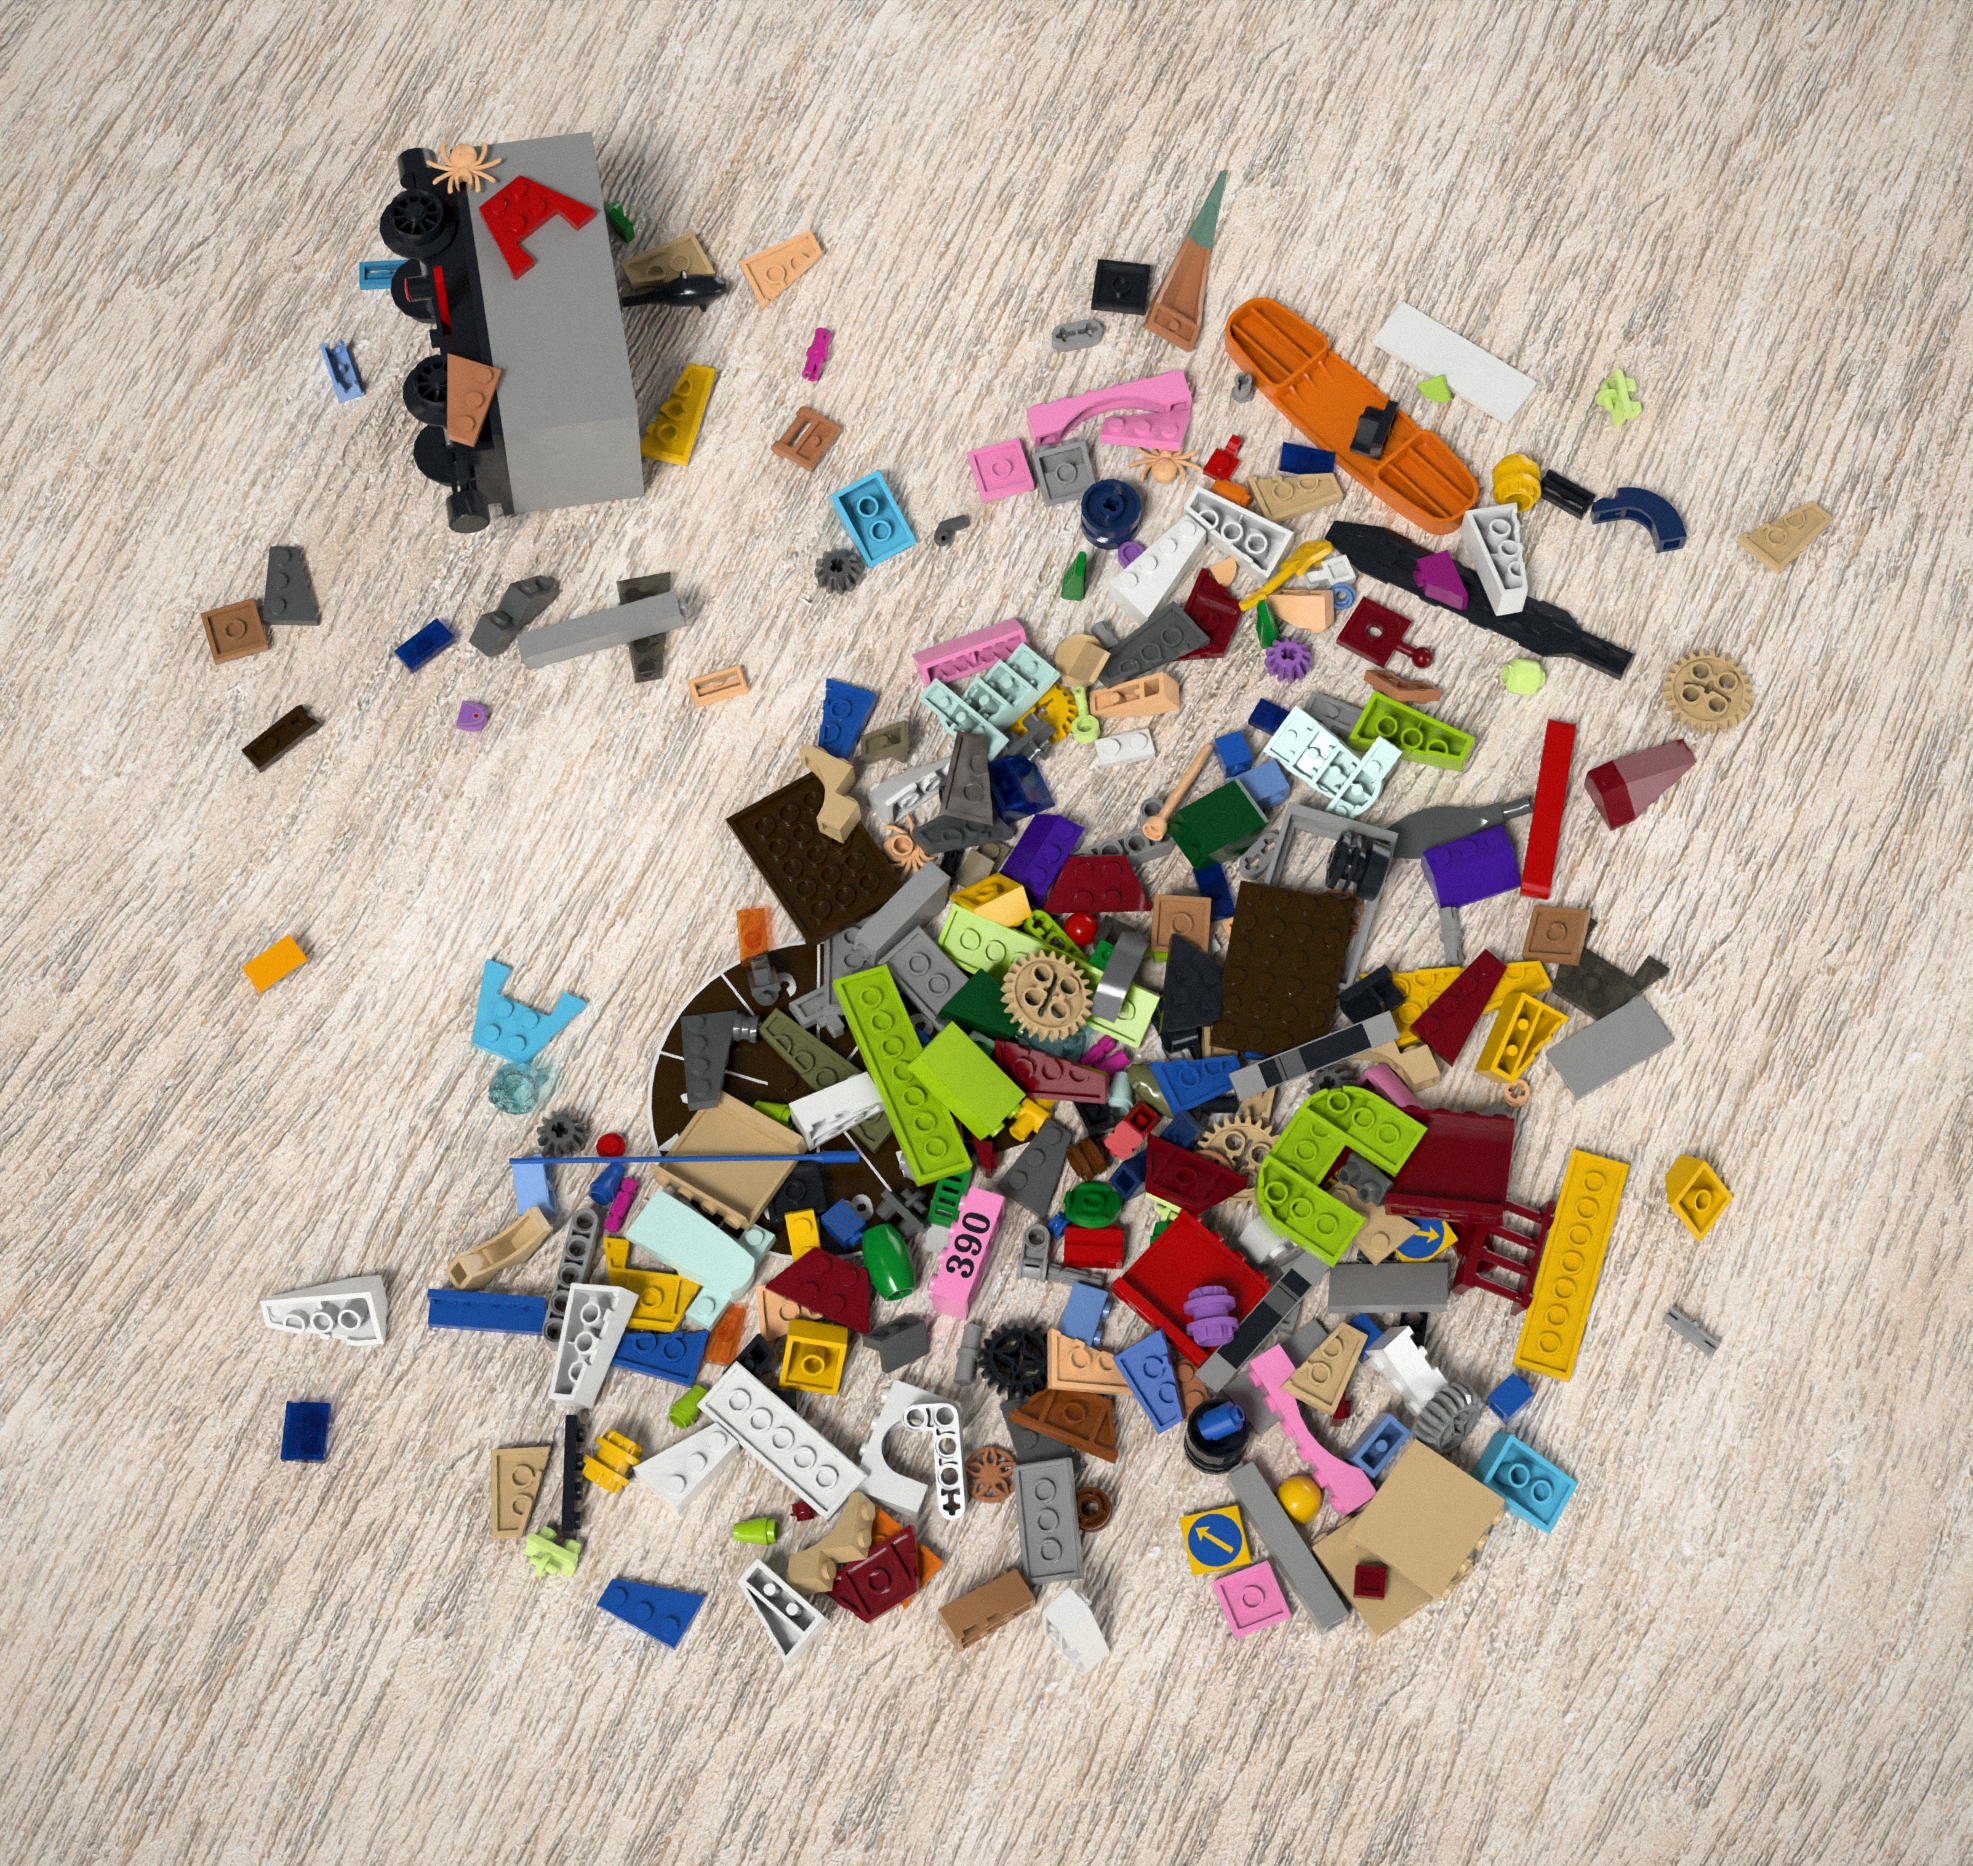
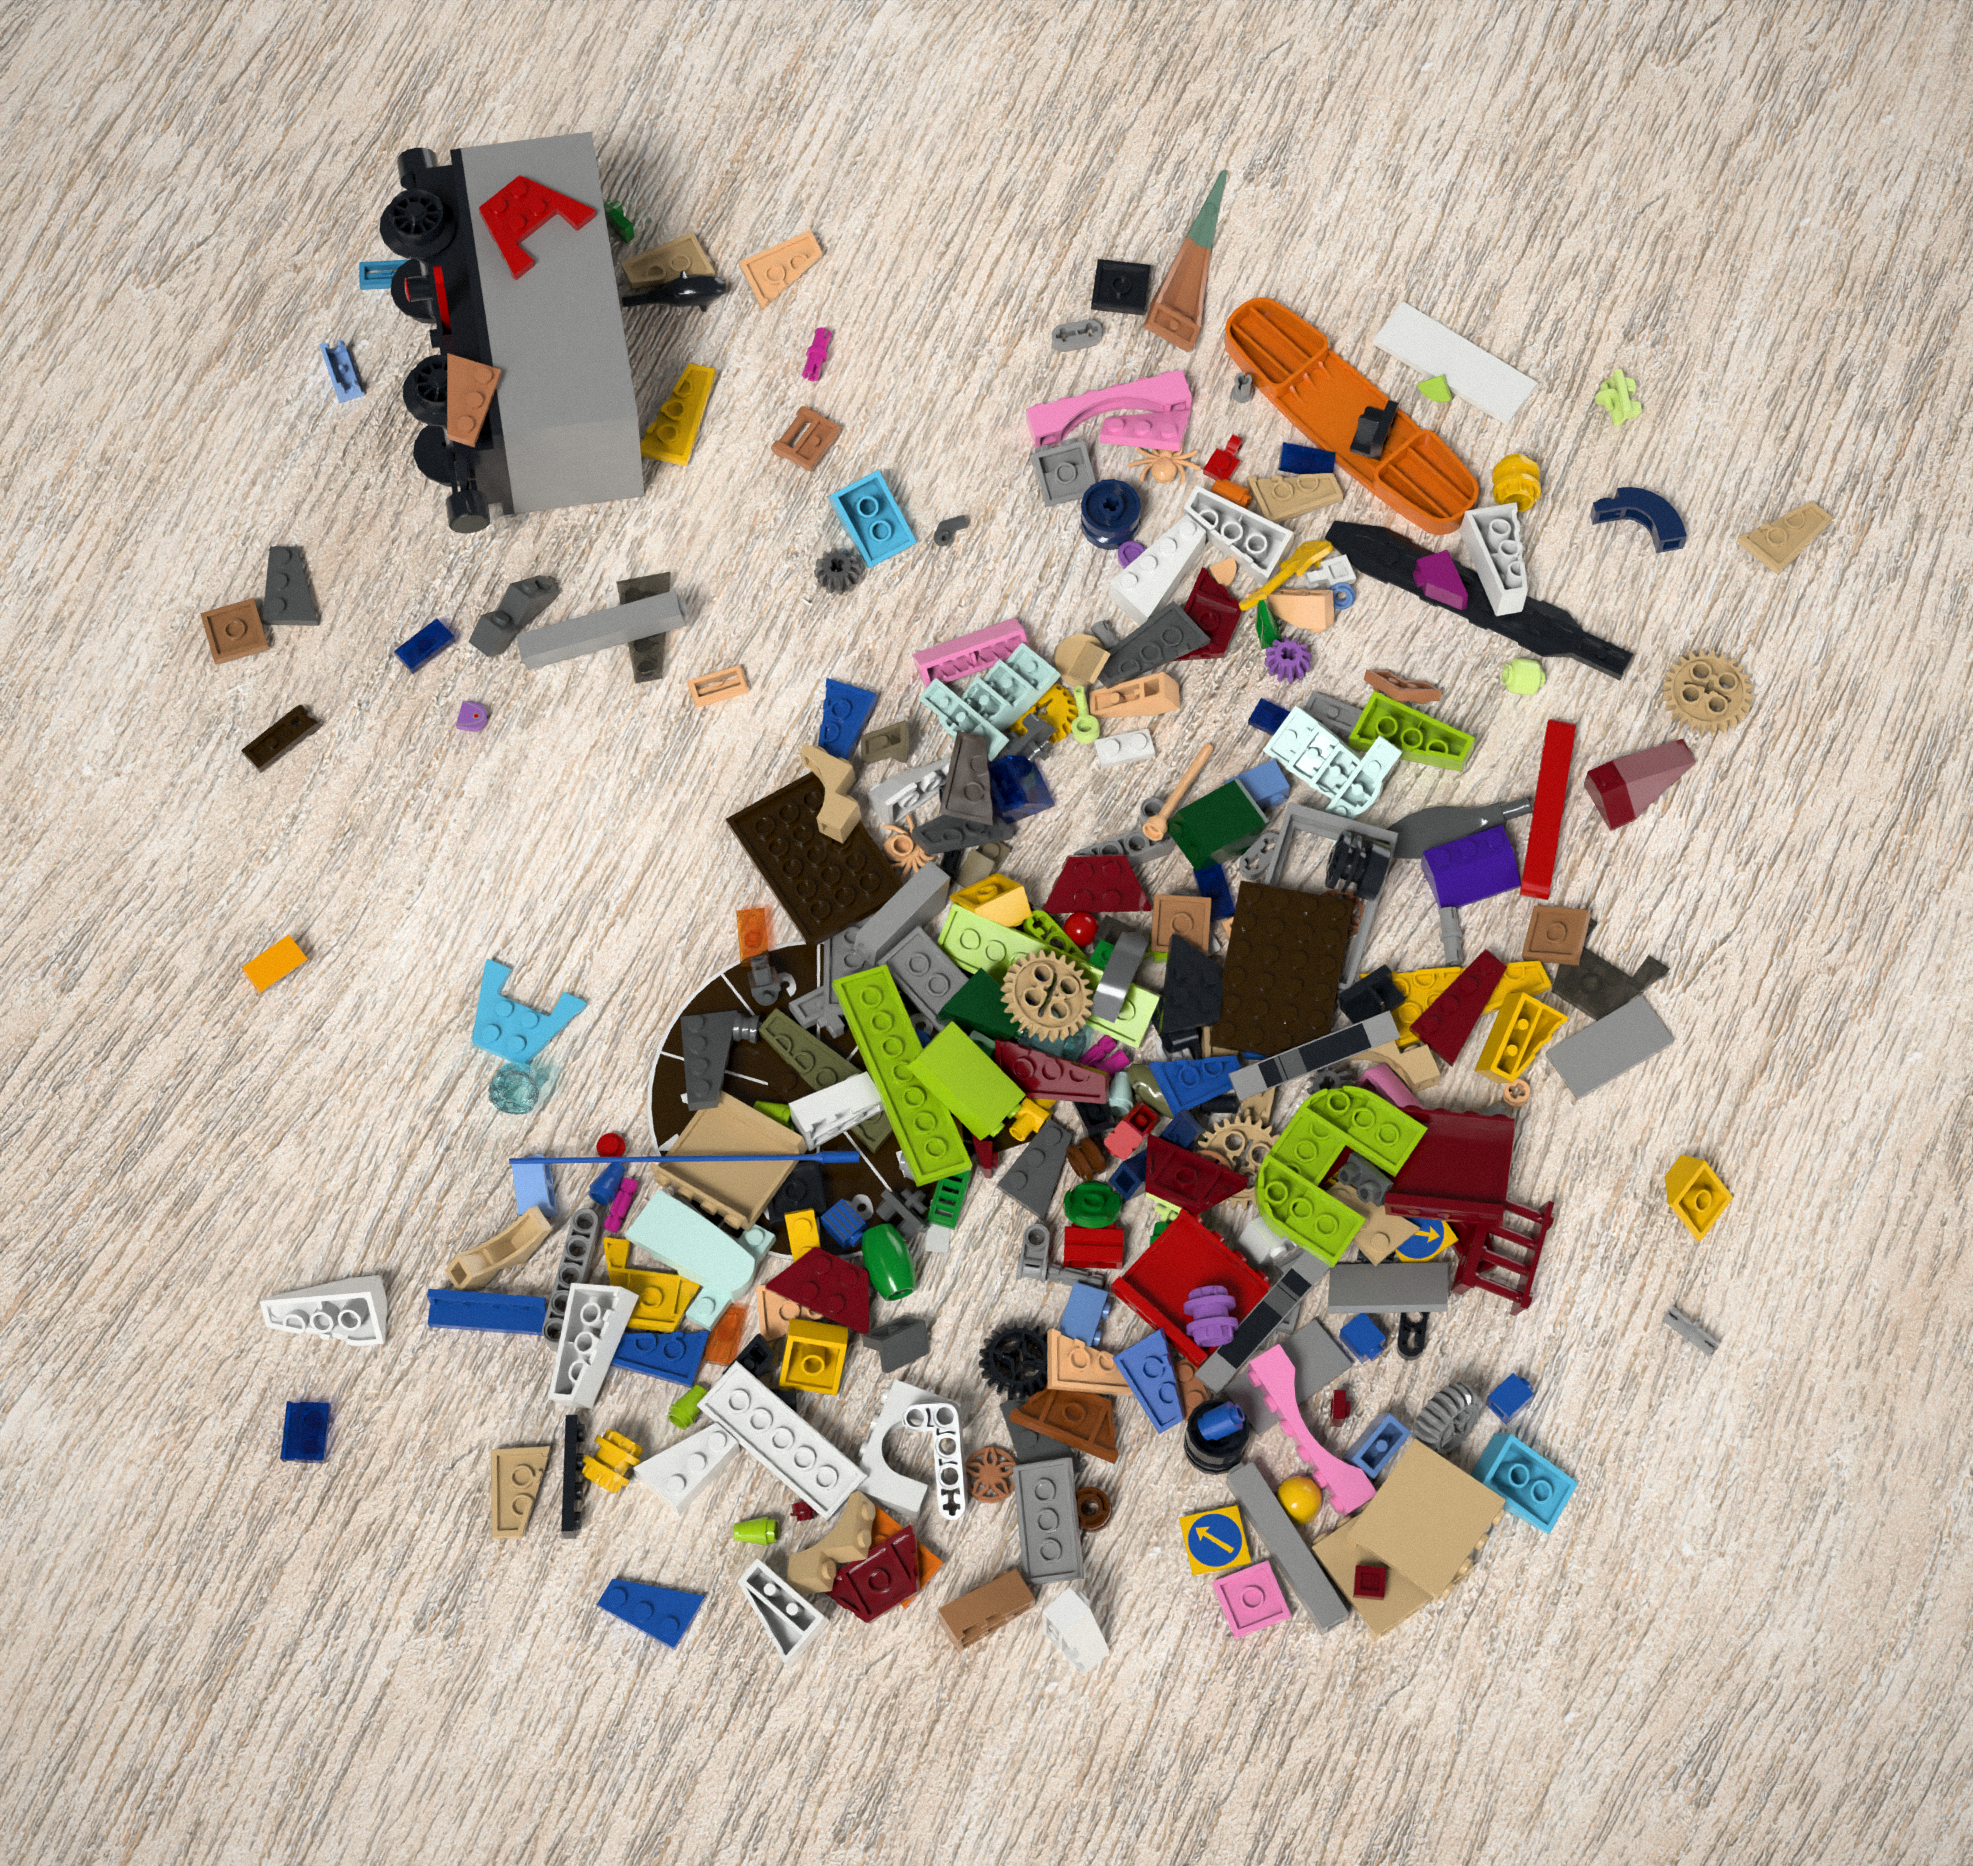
light nougat animal [426,141,501,194] -> none
yellowish green hips [525,1526,581,1578] -> none
flat silver gear [537,1109,586,1158] -> none
bright pink brick [928,1186,1005,1321] -> none
light grey pin [953,1324,983,1386] -> none
bright pink plate [967,438,1034,503] -> none
dark purple slope [999,814,1085,909] -> none
blue bush [1047,1211,1073,1241] -> none
green slope [1061,551,1087,601] -> none
blue brick [1213,730,1252,779] -> none
tan wing [1278,1322,1368,1416] -> none
dark red plate [1336,596,1434,669] -> none
white wedge [1365,1326,1449,1417] -> none
yellow plate [1511,1149,1629,1383] -> none
black tile [1540,469,1596,520] -> none

